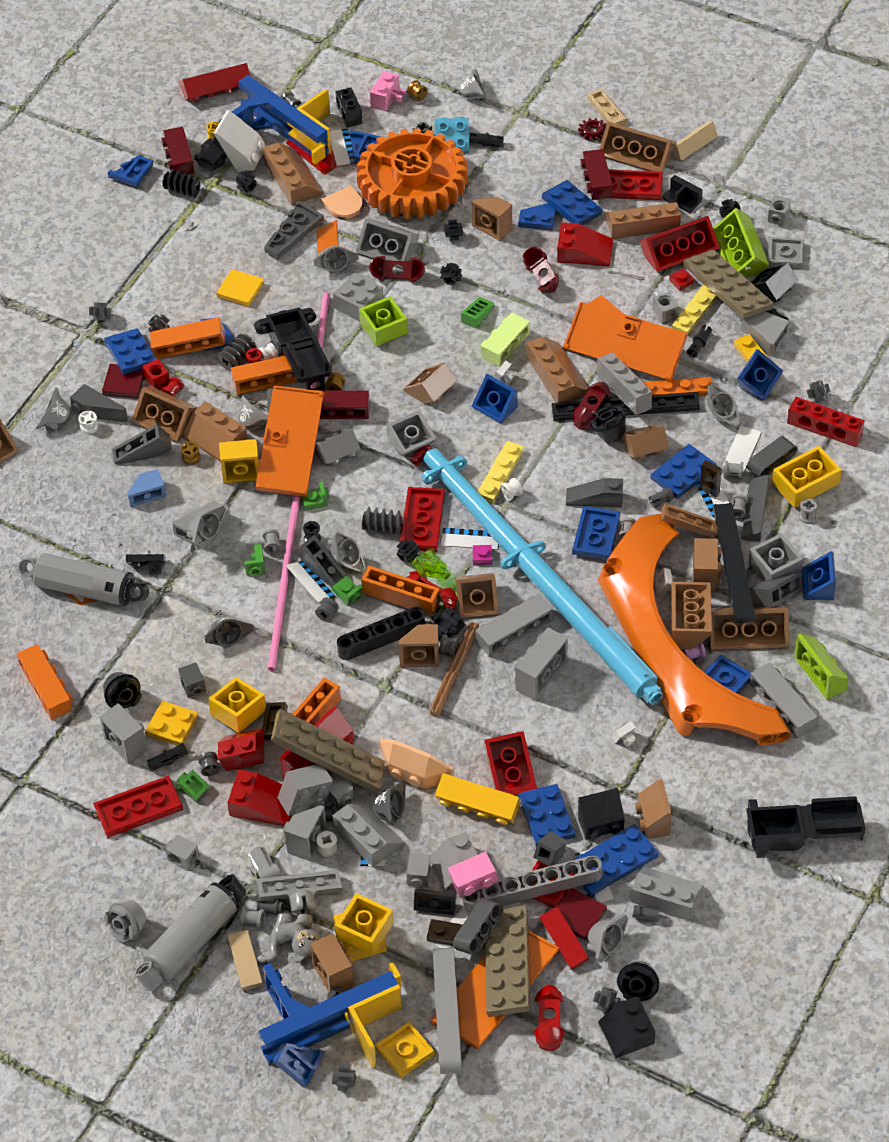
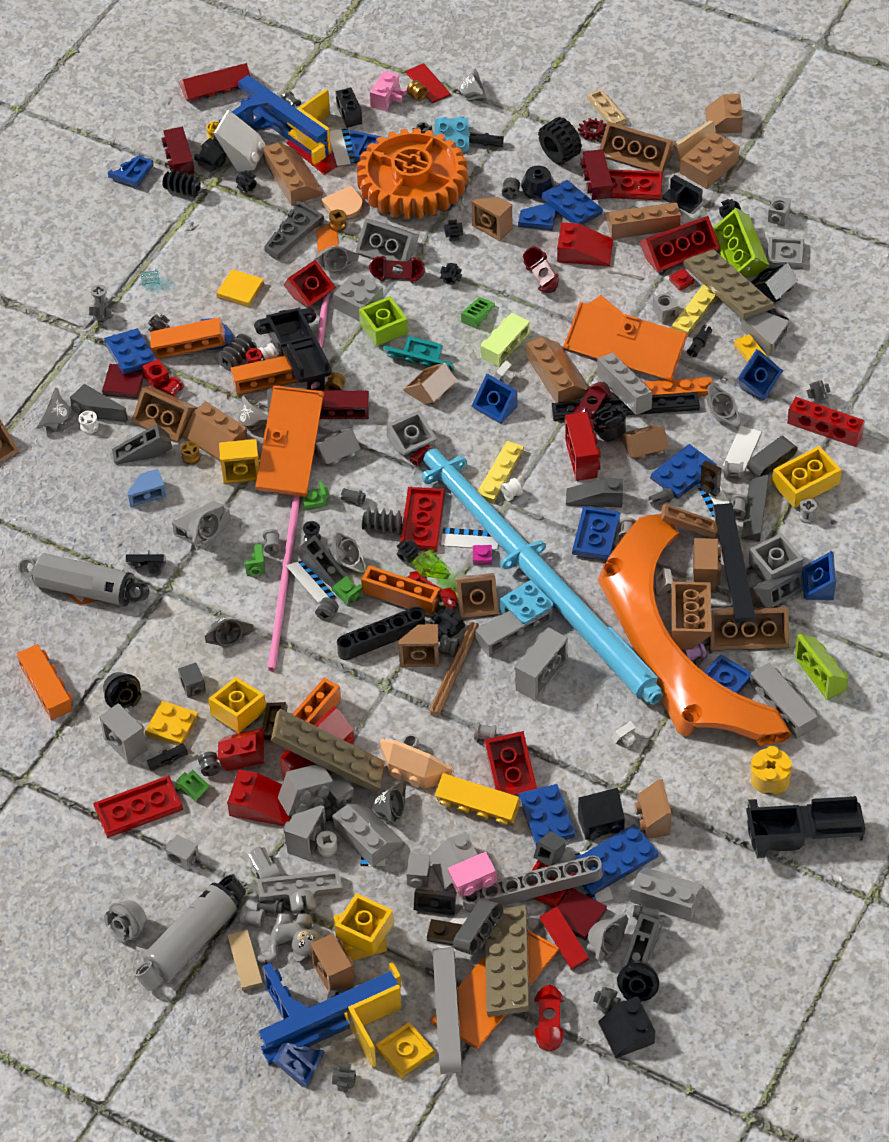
none -> light grey bush [91,285,109,306]
none -> clear light blue bush [140,268,160,286]
none -> red slope [284,260,336,307]
none -> pearl gold wheel [329,209,347,232]
none -> dark grey pin [341,488,366,505]
none -> teal bracket [383,336,455,371]
none -> light grey hinge [402,734,420,749]
none -> red piece [405,63,451,103]
none -> light grey bush [474,722,497,740]
none -> medium azure bracket [500,580,553,624]
none -> dark grey wheel [502,177,520,199]
none -> black cone [521,165,555,200]
none -> black tyre [538,117,582,165]
none -> red brick [565,412,601,481]
none -> dark grey slope [621,913,663,969]
none -> medium nougat brick [680,131,740,189]
none -> medium nougat slope [705,94,743,133]
none -> yellow brick [750,746,792,795]

